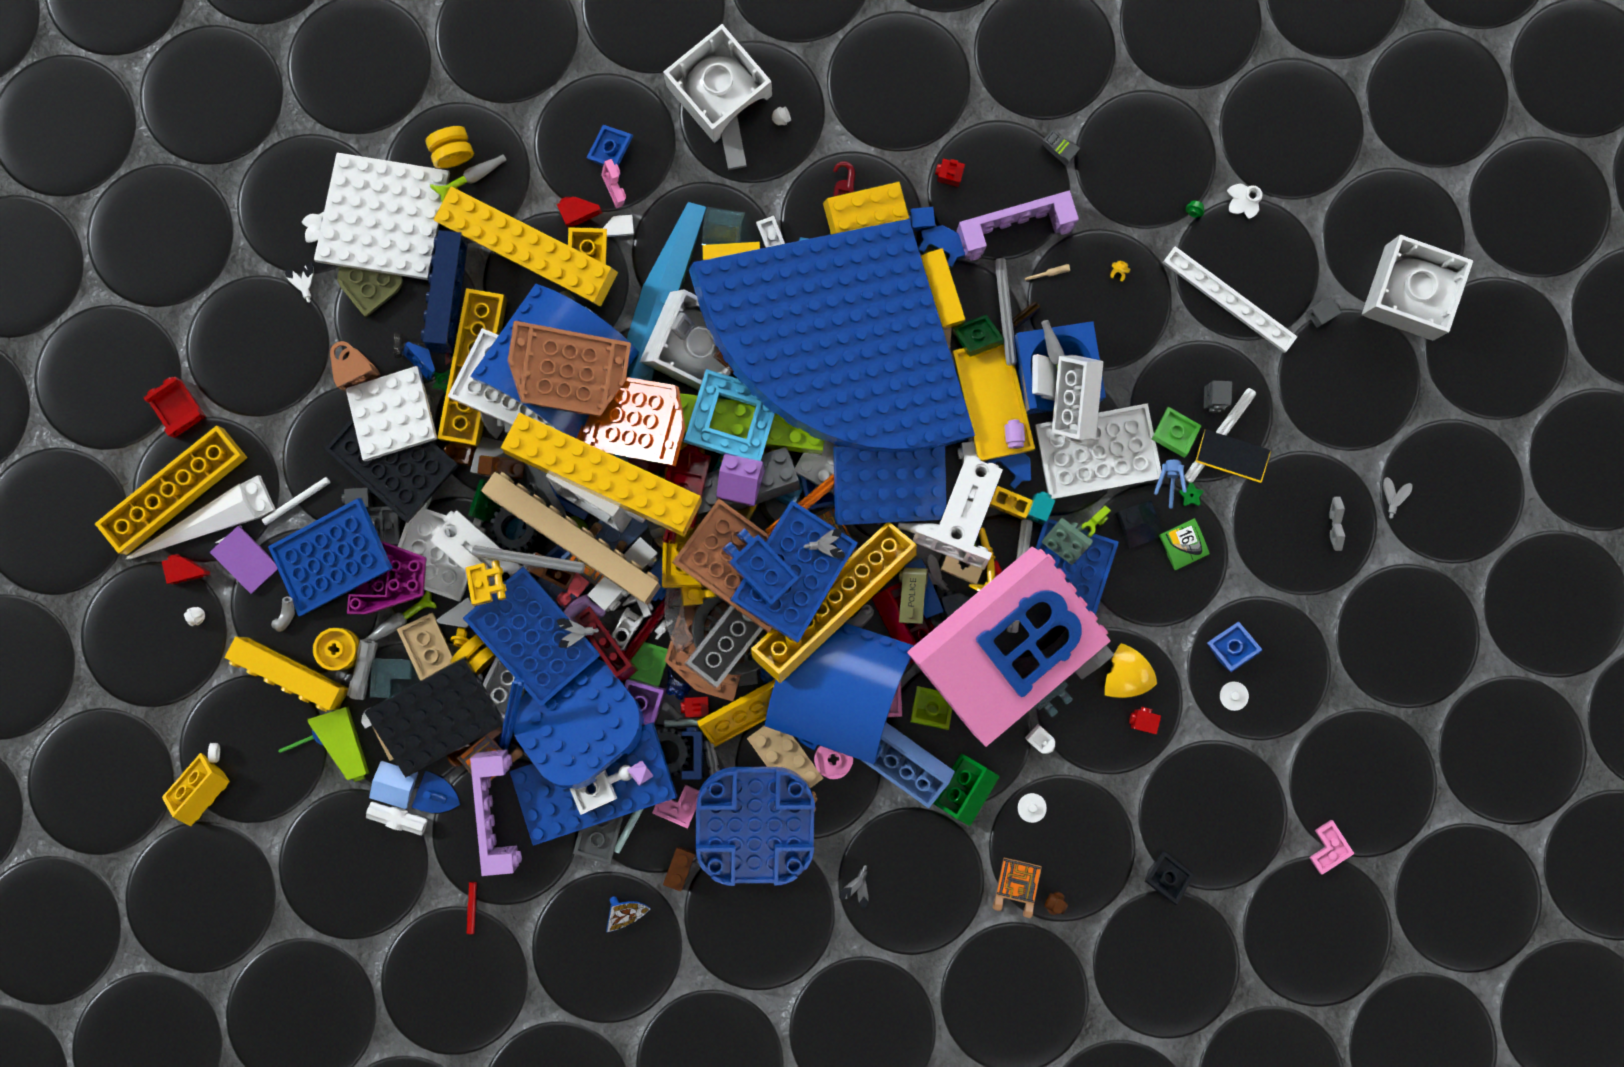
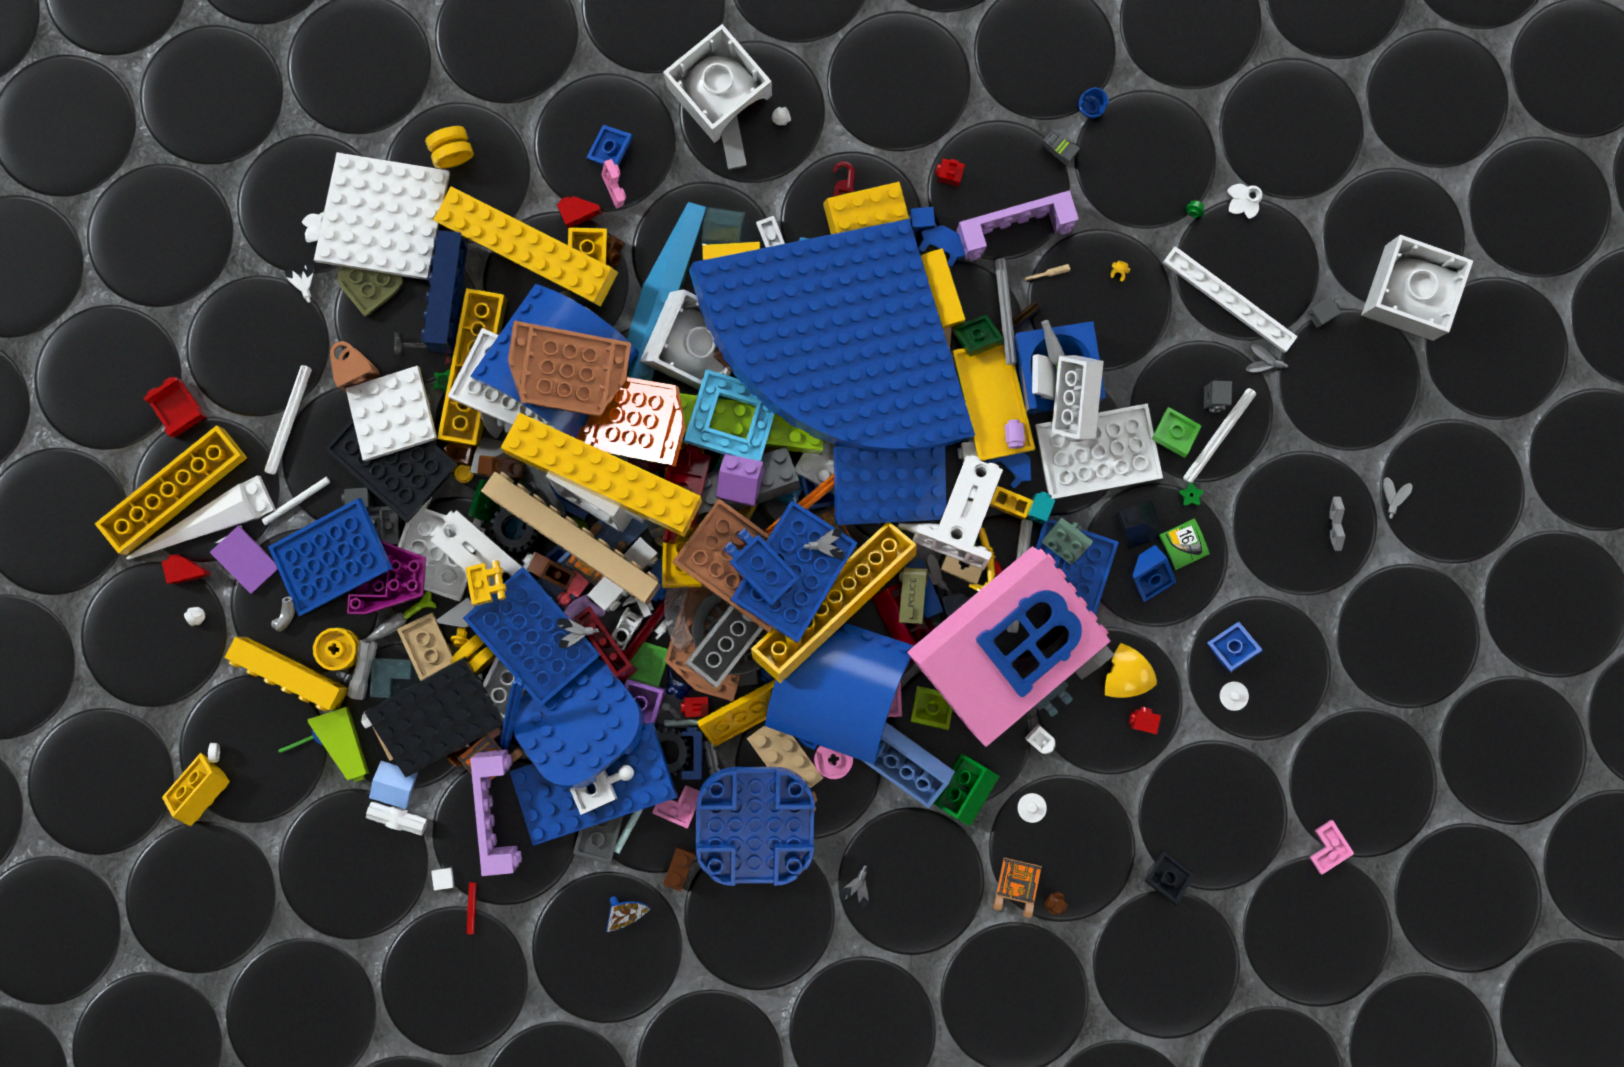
blue slope [403,342,435,382] -> none
blue shield [412,771,461,813] -> none
light grey piece [430,154,507,202] -> none
light grey axle [472,545,585,574] -> none
white tile [603,215,634,237] -> none
lavender slope [628,760,653,786] -> none
light grey tile [670,312,695,340] -> none
yellow plate [680,587,717,606] -> none
light grey arm [845,604,874,628] -> none
lime plate [1081,505,1111,538] -> none
medium blue plant [1154,460,1187,509] -> none
black sticker [1196,429,1271,483] -> none
none -> white axle [264,365,312,475]
none -> white tile [431,867,455,890]
none -> yellow plate [454,464,474,483]
none -> reddish brown plate [606,234,625,267]
none -> blue hair [1078,87,1109,119]
none -> blue slope [1133,545,1176,602]
none -> flat silver piece [1246,344,1288,373]

